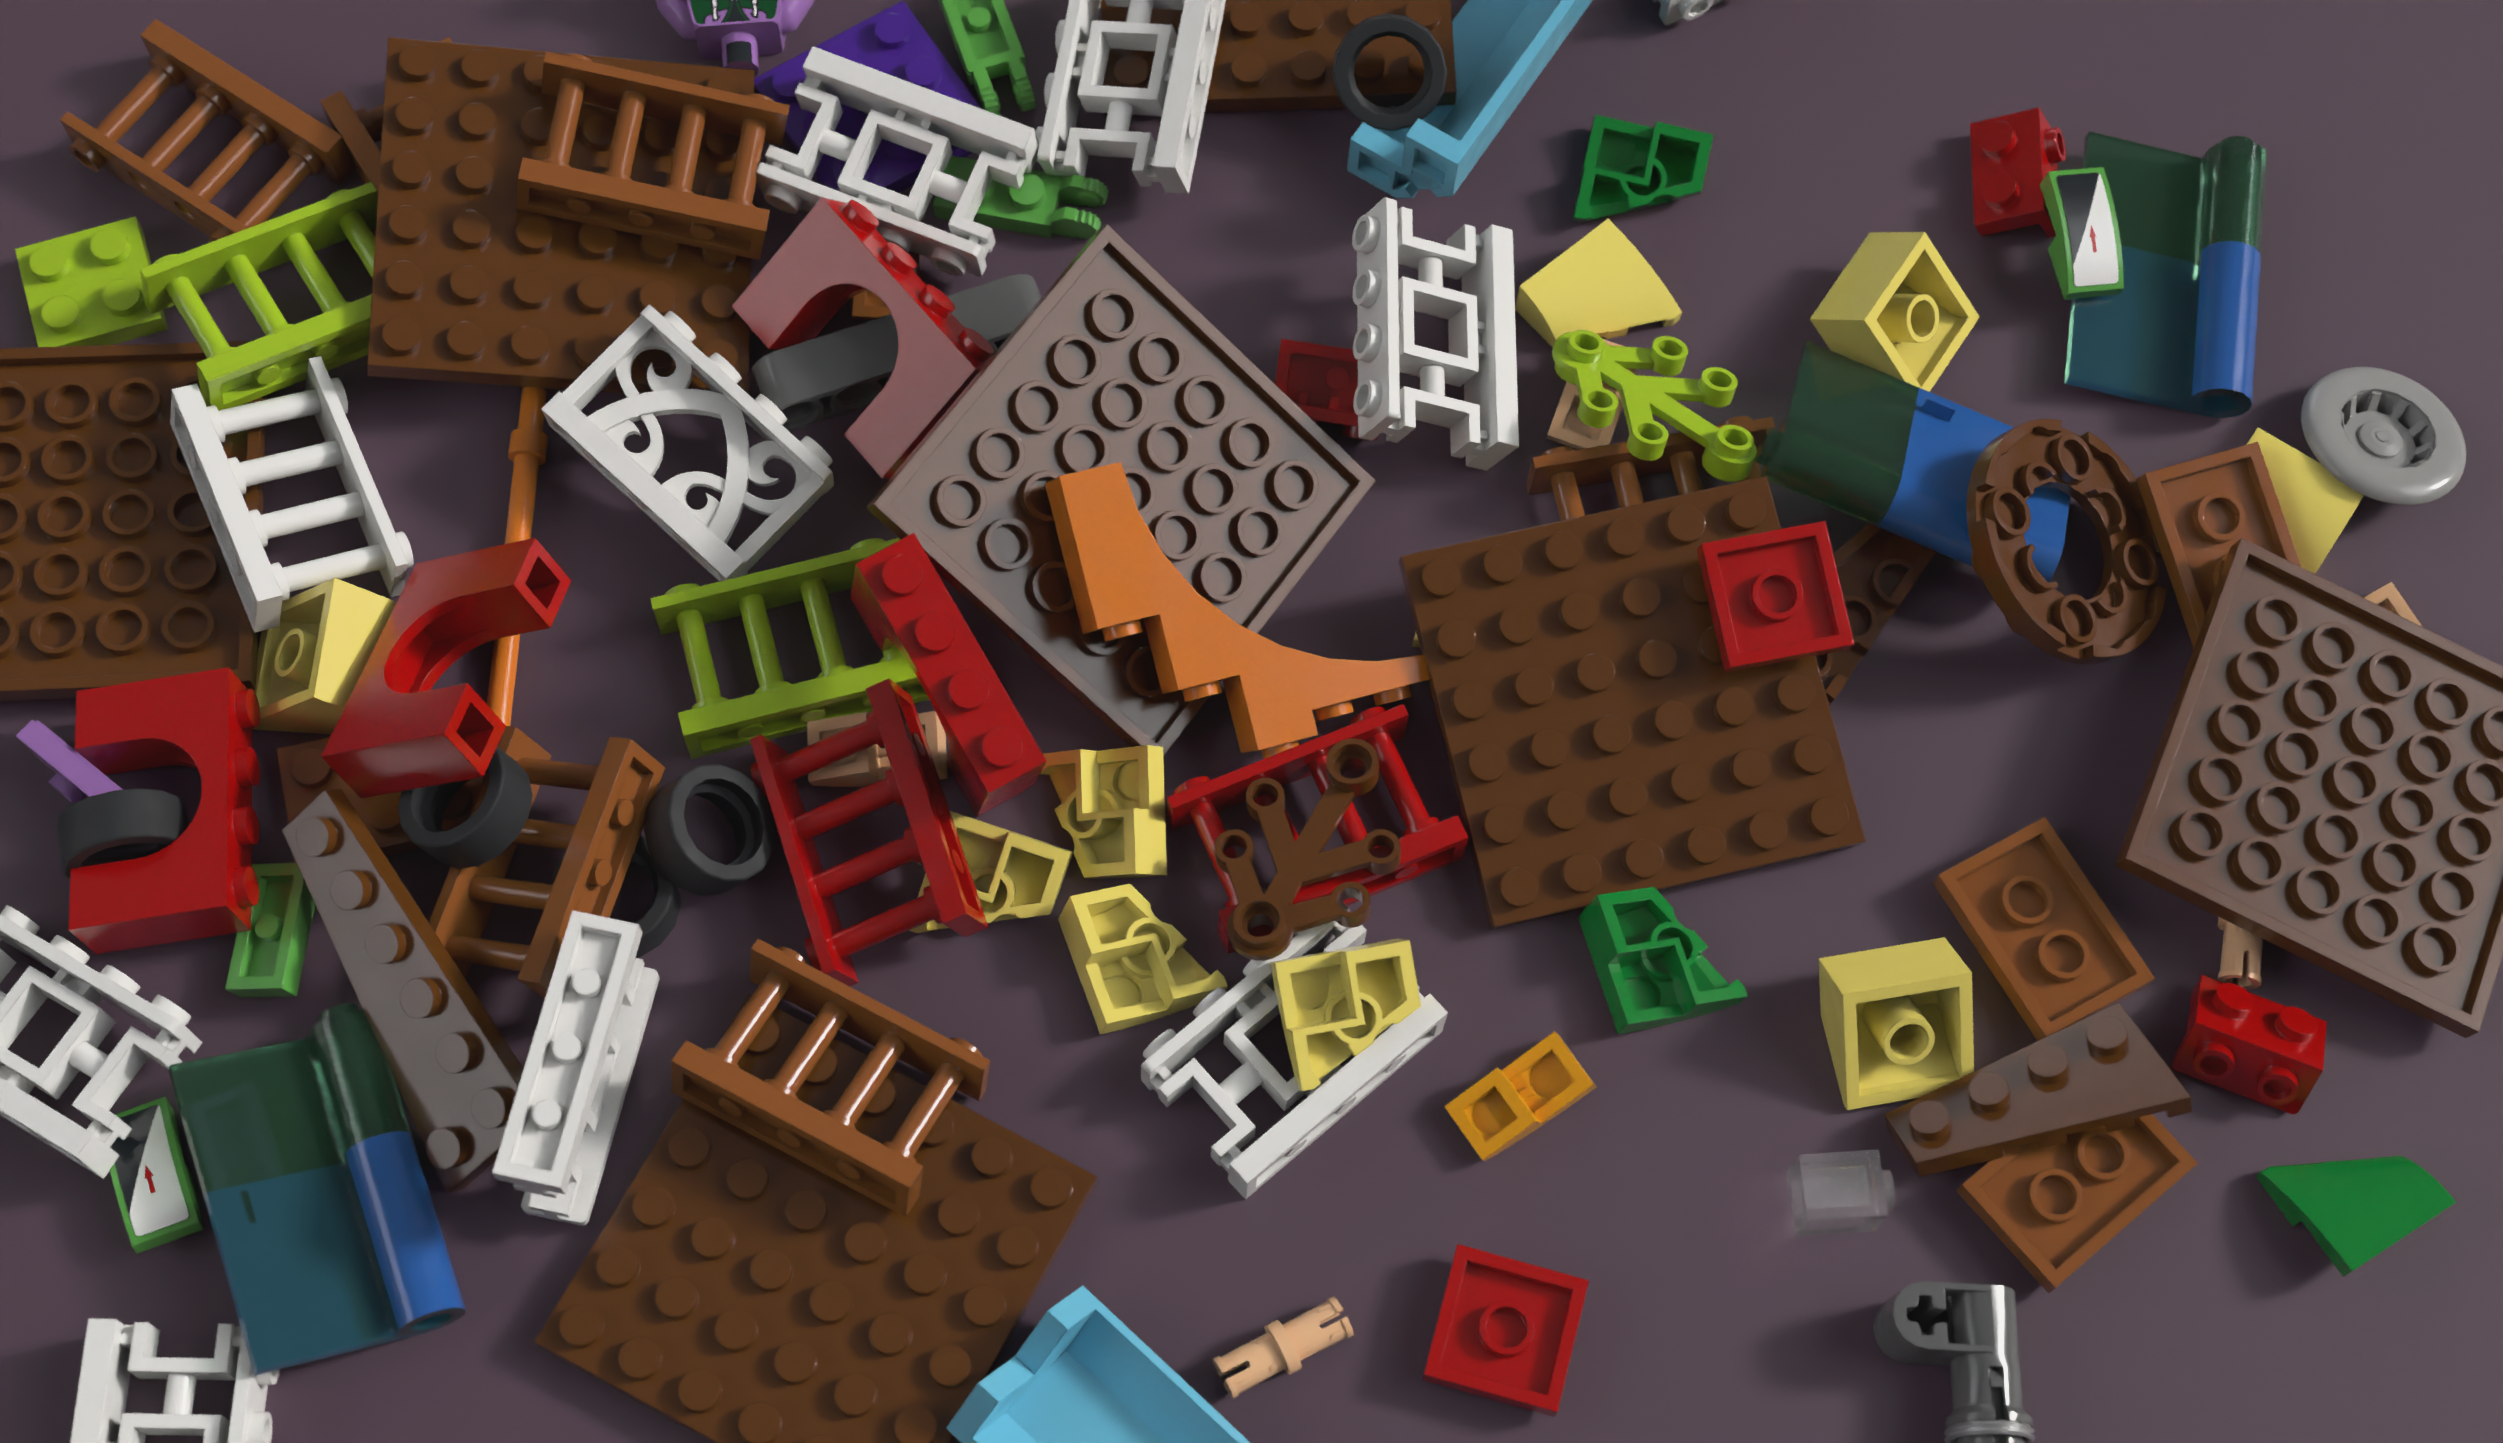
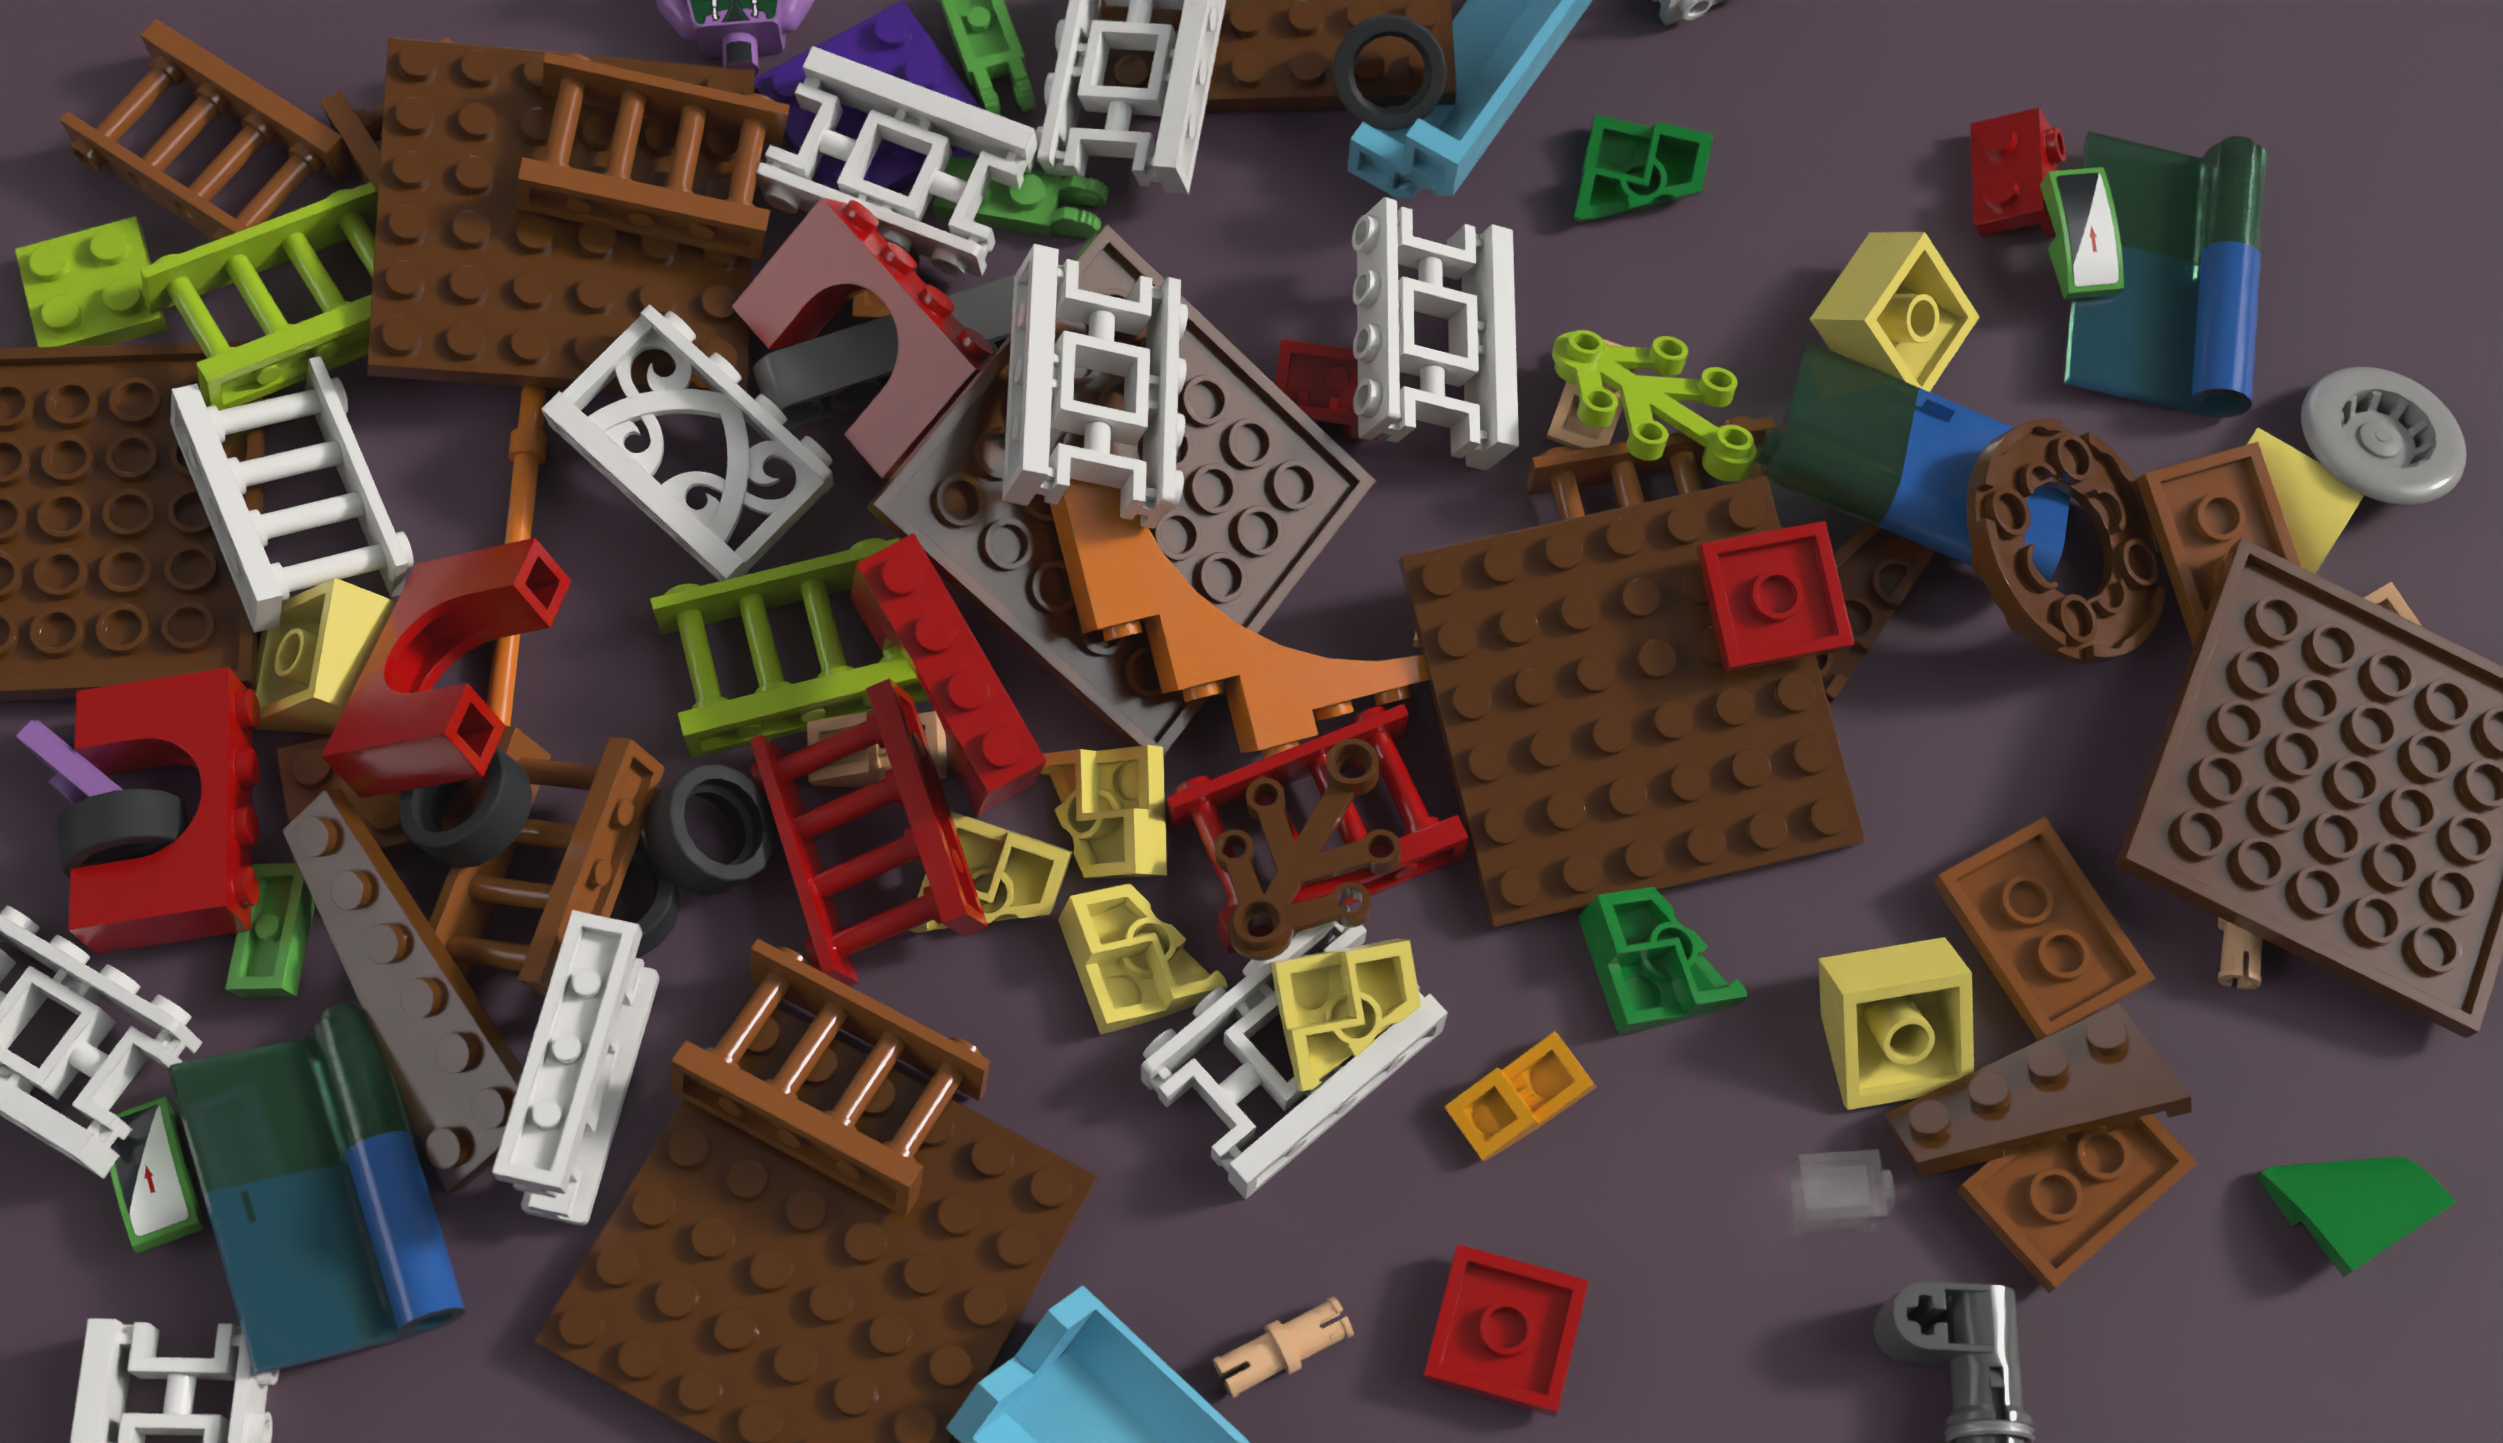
light yellow slope [1515,219,1682,348] -> none
red bracket [2172,974,2327,1114] -> none
none -> white fence [1002,244,1188,529]

